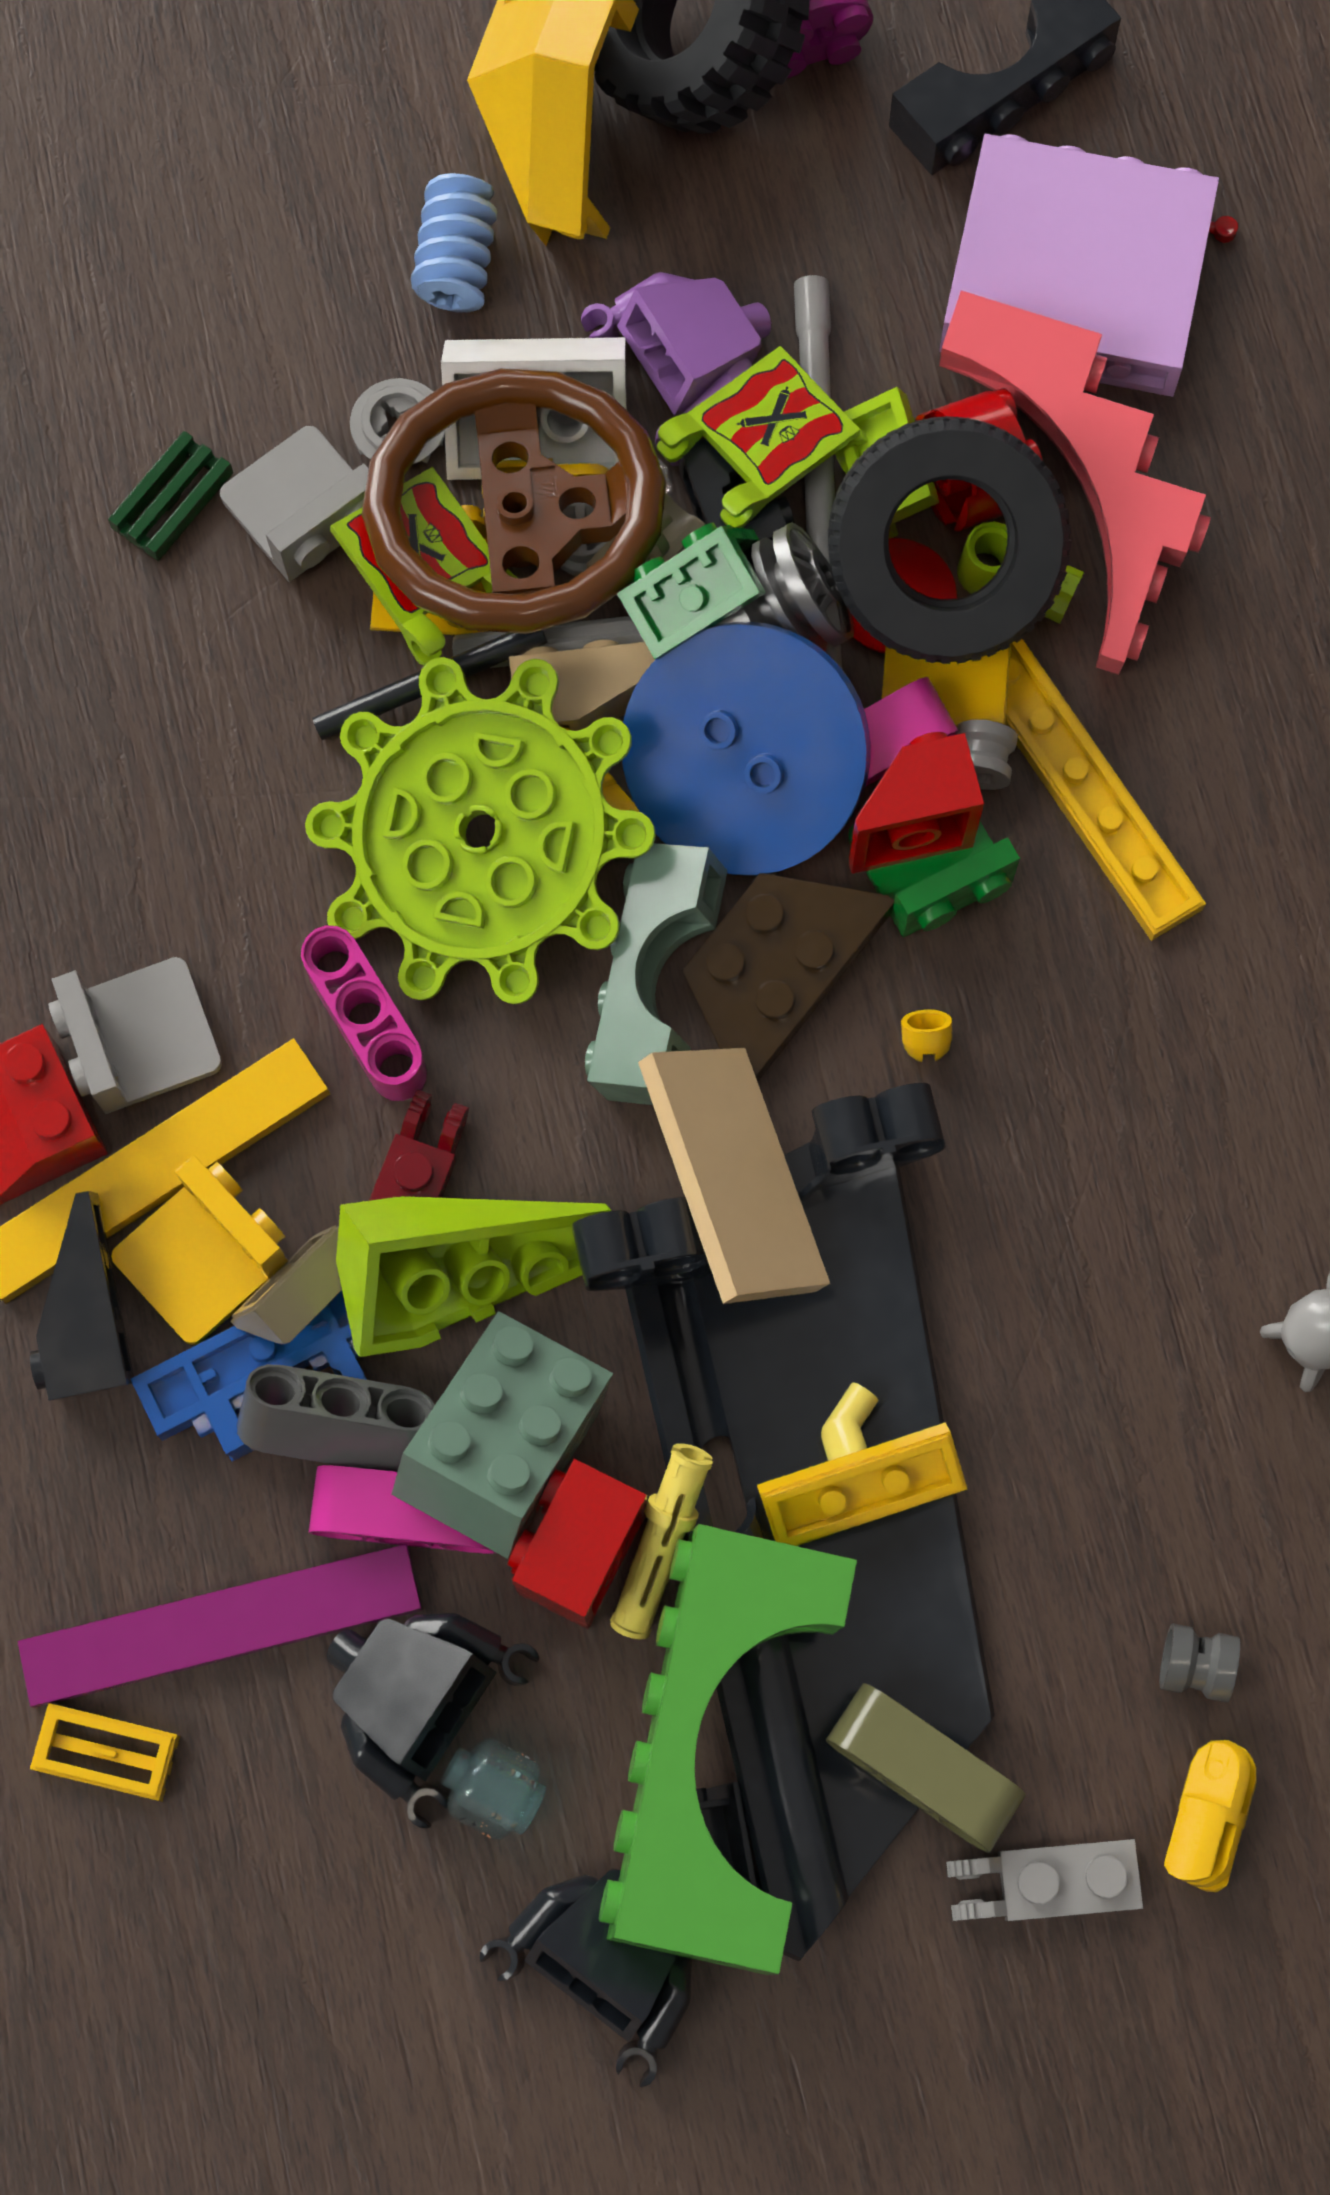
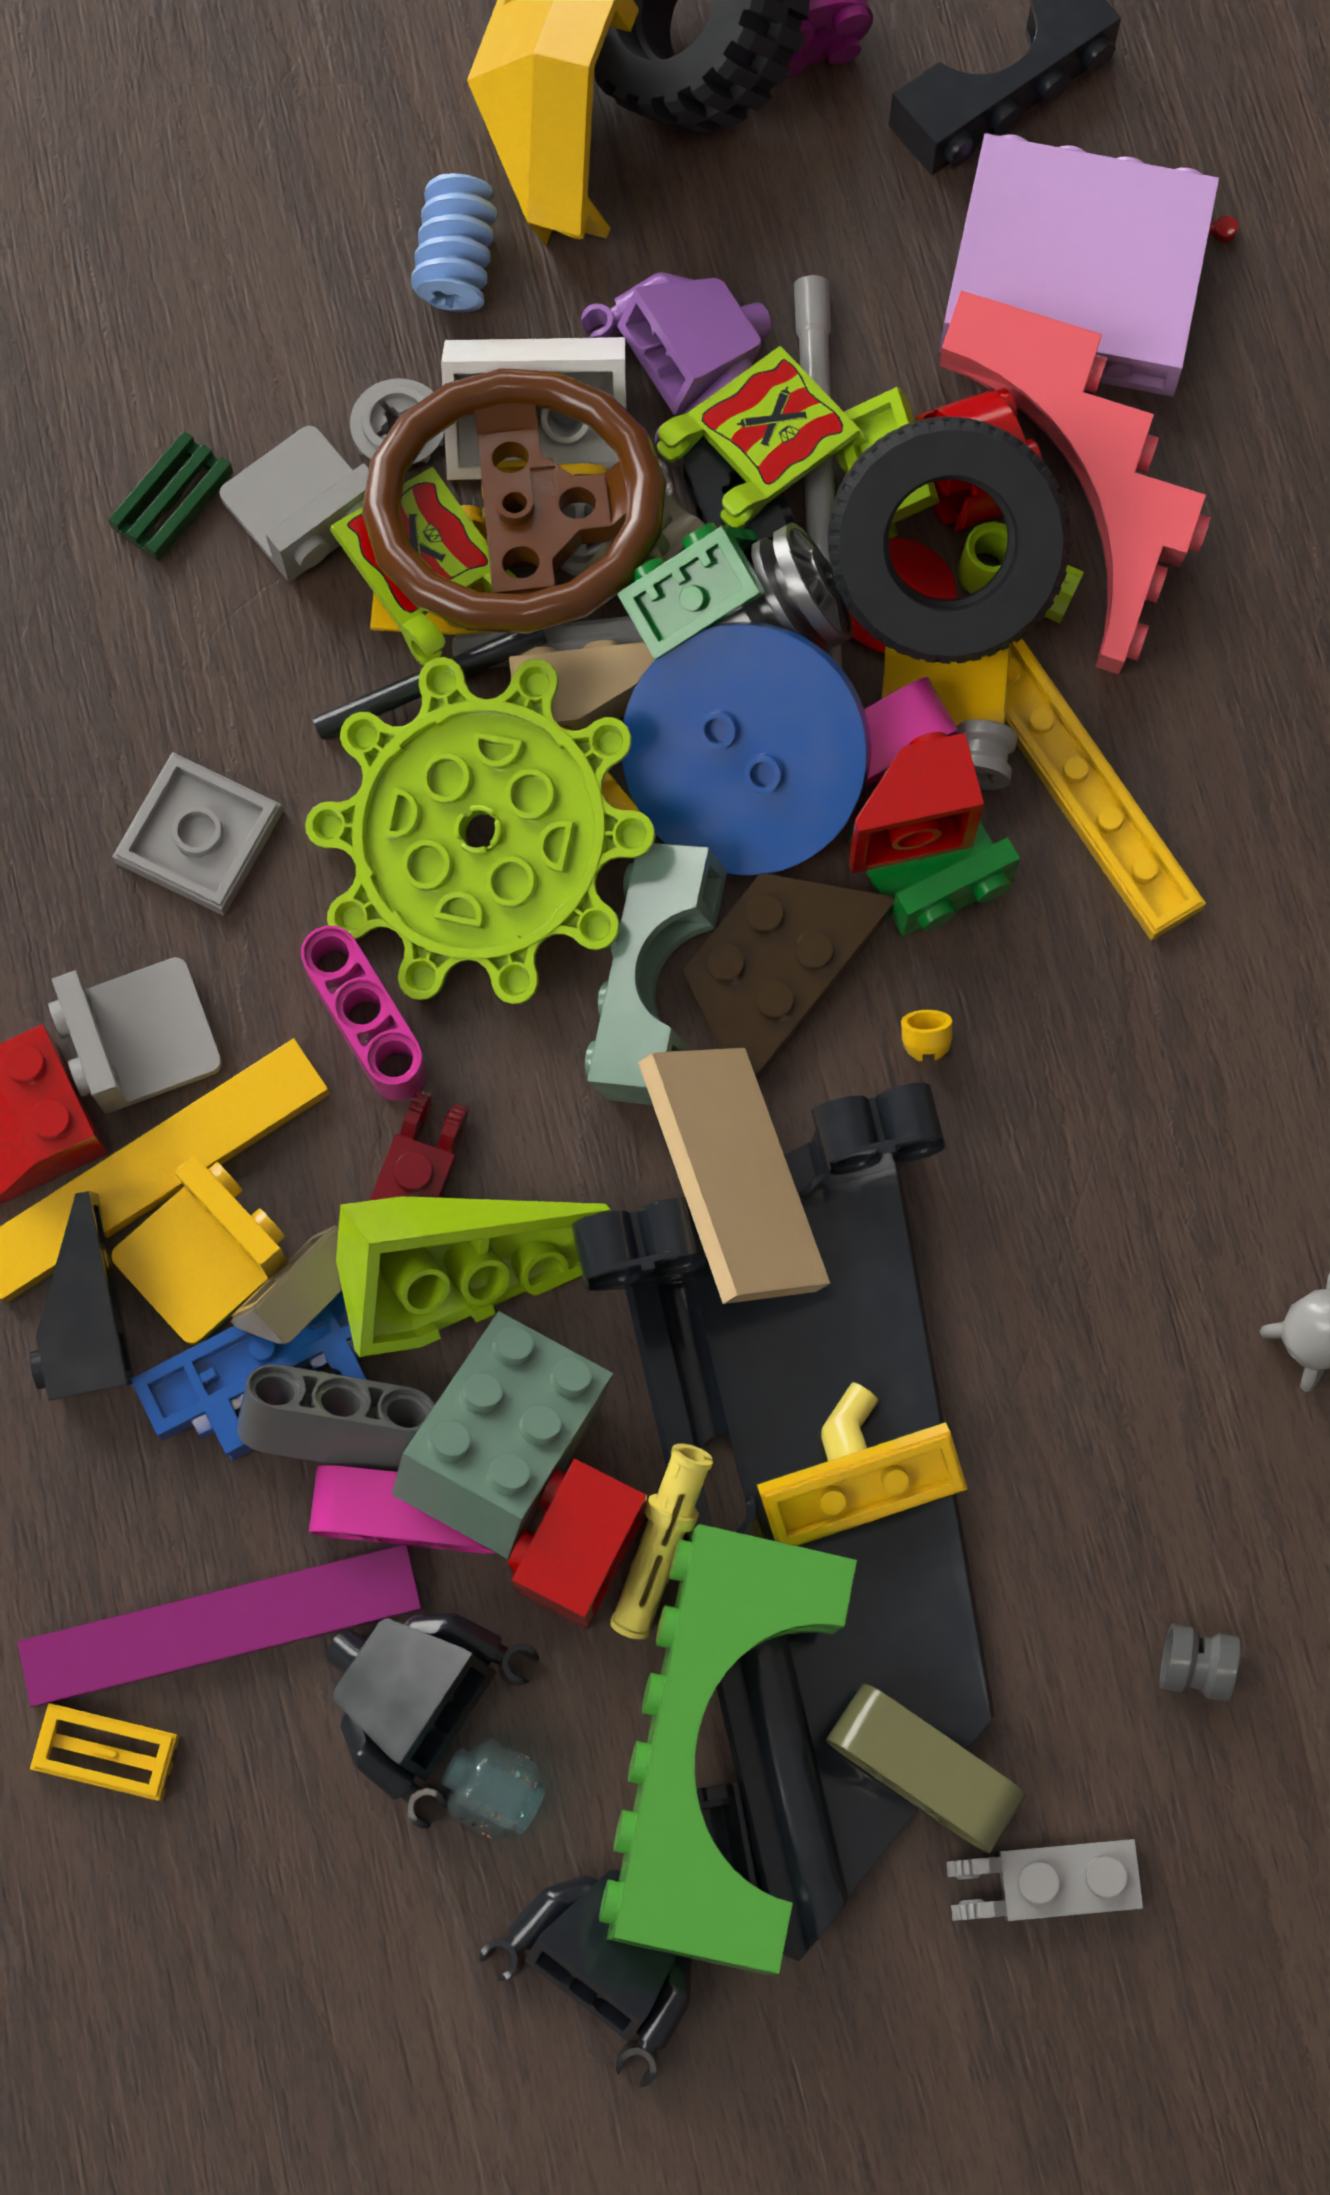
yellow arm [1164,1740,1257,1892] -> none
none -> light grey tile [112,752,283,916]

